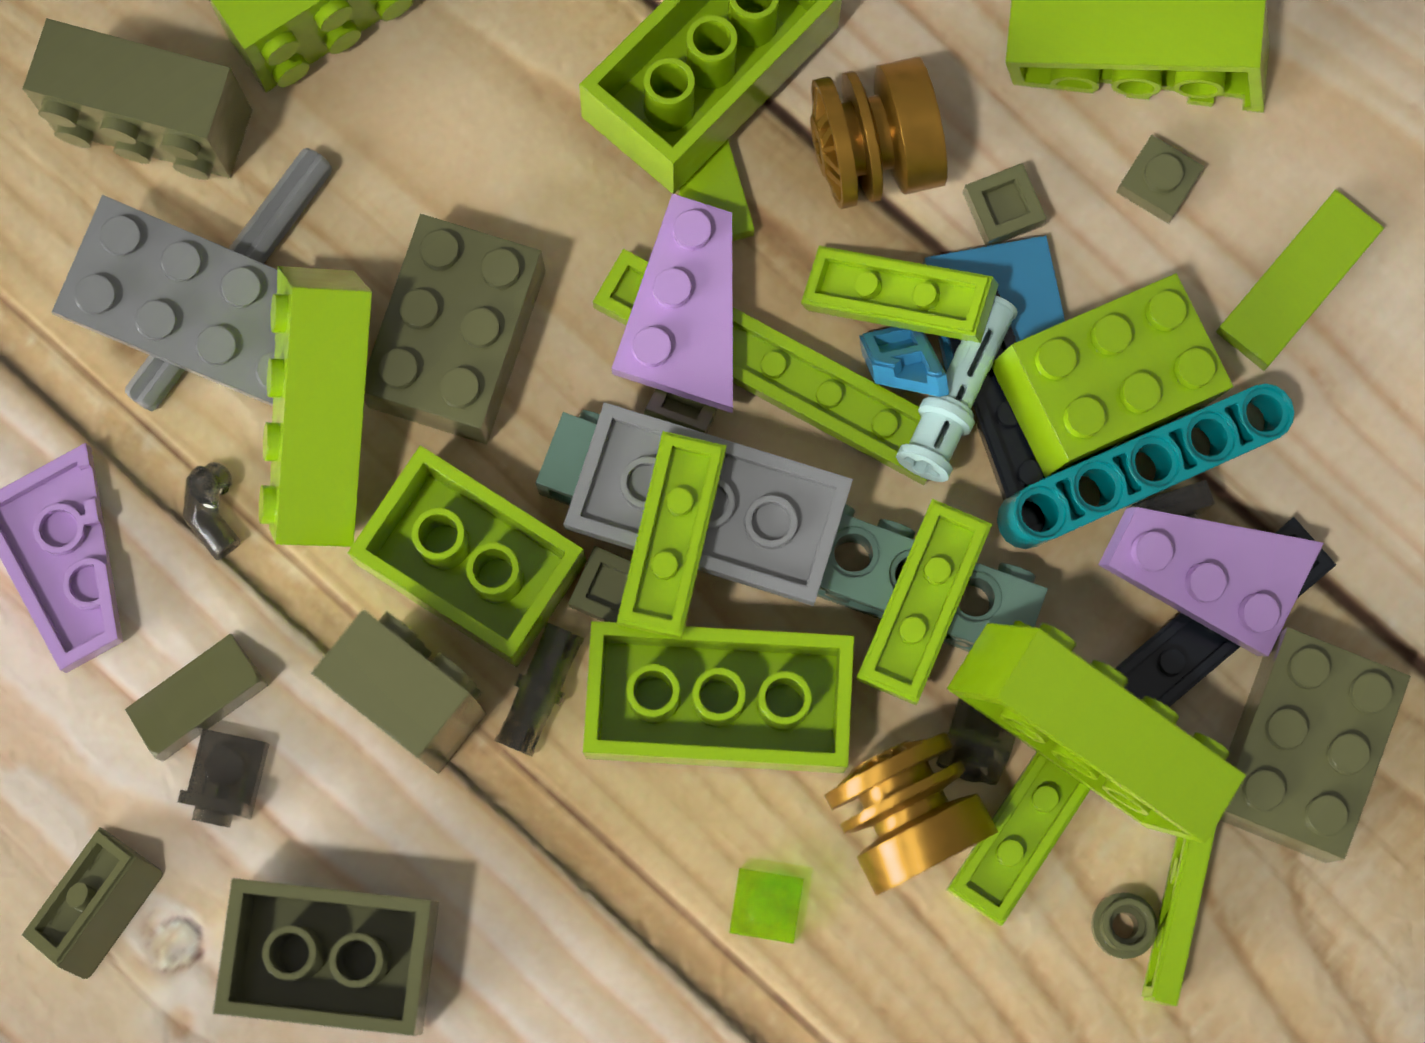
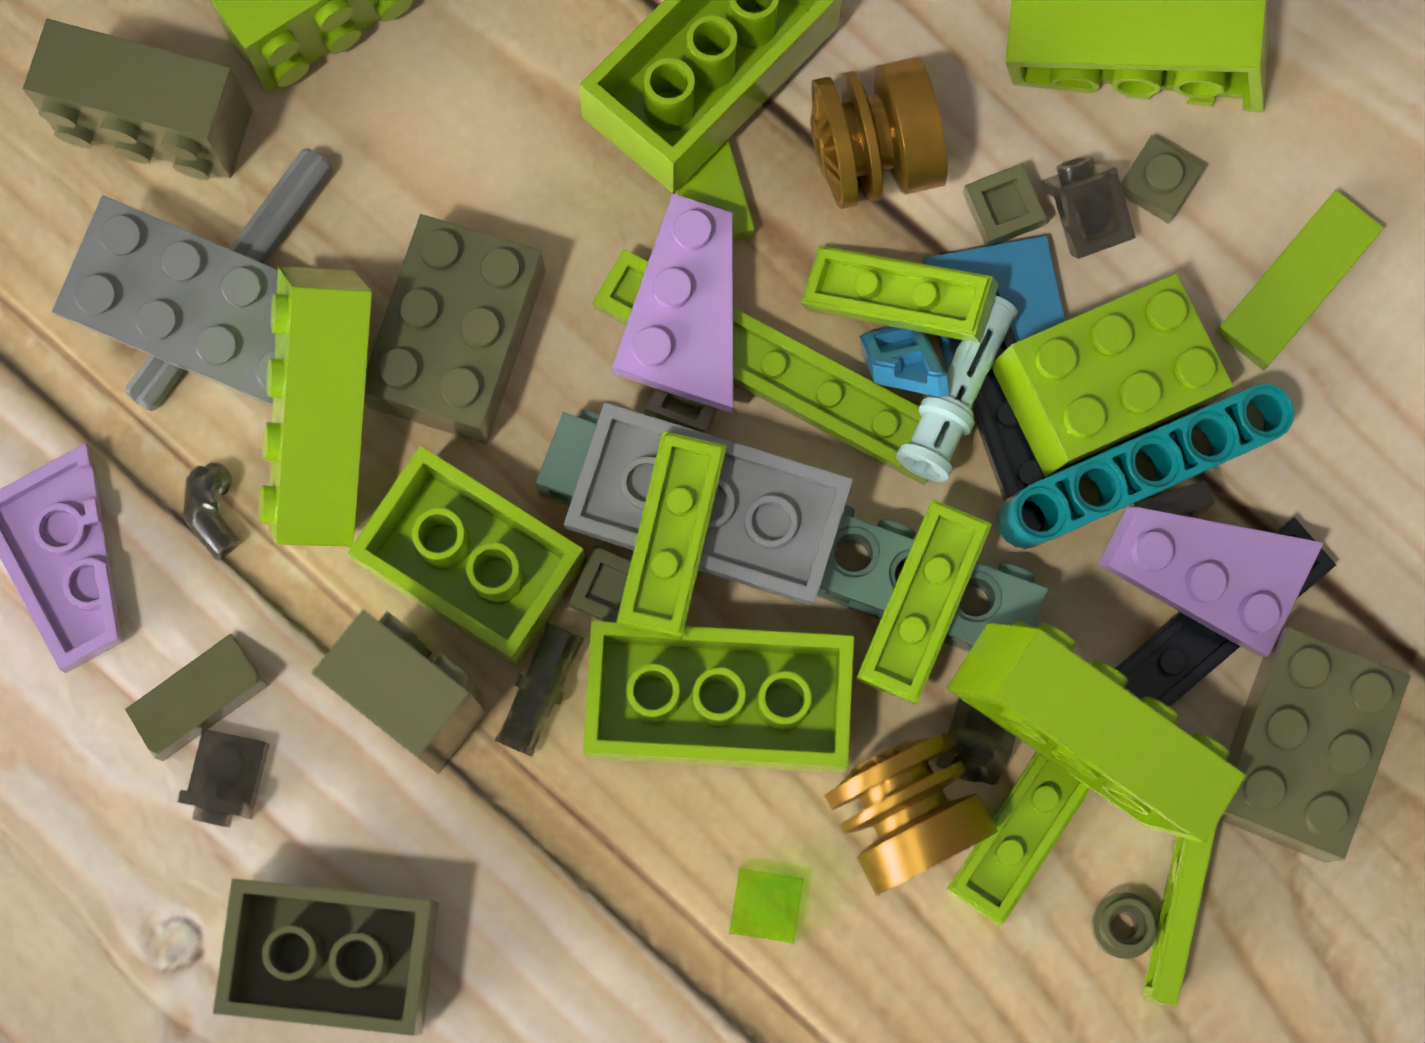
olive slope [22,827,163,979] -> none
none -> clear smoke bracket [1041,156,1136,259]

